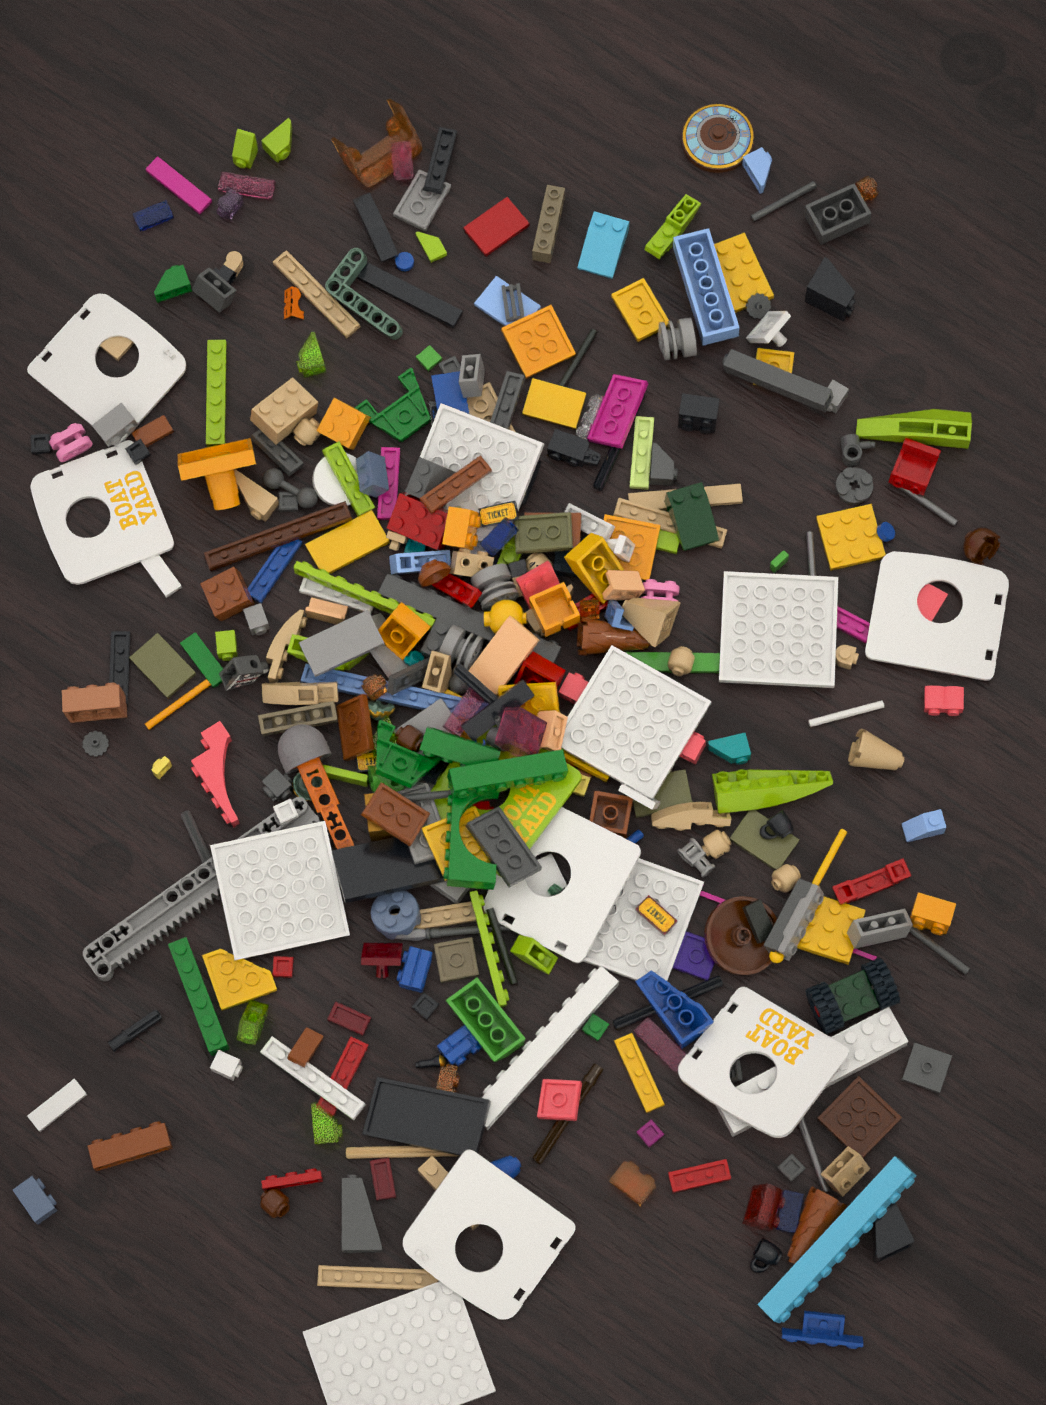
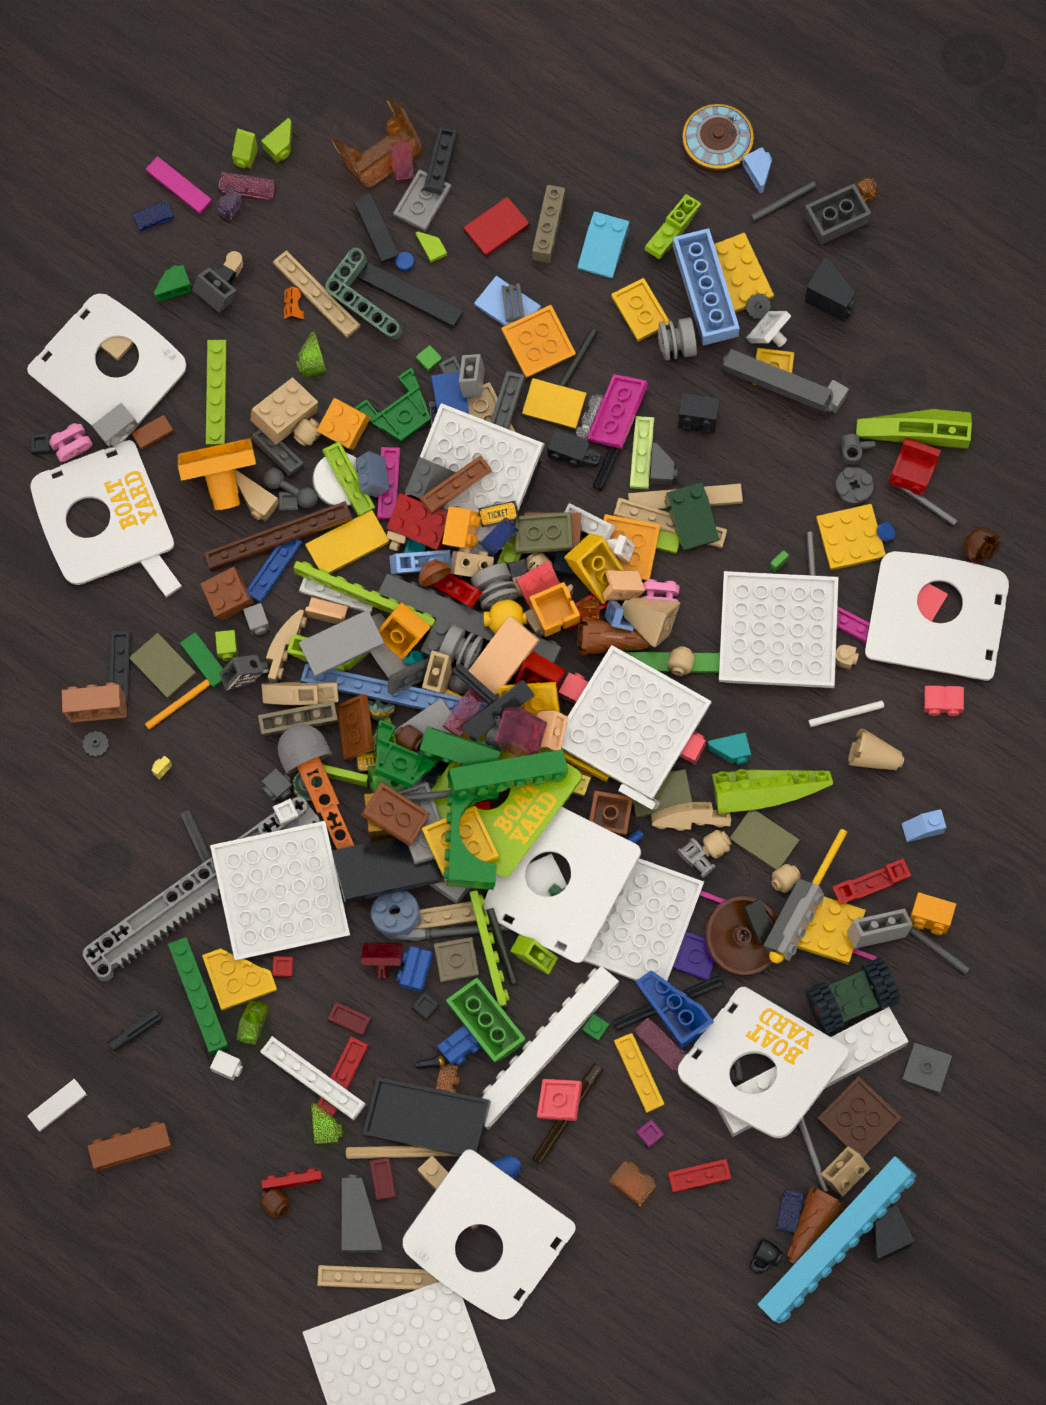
sand blue brick [13,1176,57,1225] -> none
black tile [125,439,151,465] -> none
coral arch [191,721,240,828] -> none
dark orange tile [287,1027,324,1068] -> none
clear orange plate [362,674,387,700] -> none
dark grey tile [466,806,542,888] -> none
tile [635,895,678,936] -> none
clear red brick [742,1184,785,1231] -> none
black piece [759,810,794,840] -> none
dark grey tile [777,1154,806,1182] -> none
blue bracket [782,1311,863,1349] -> none

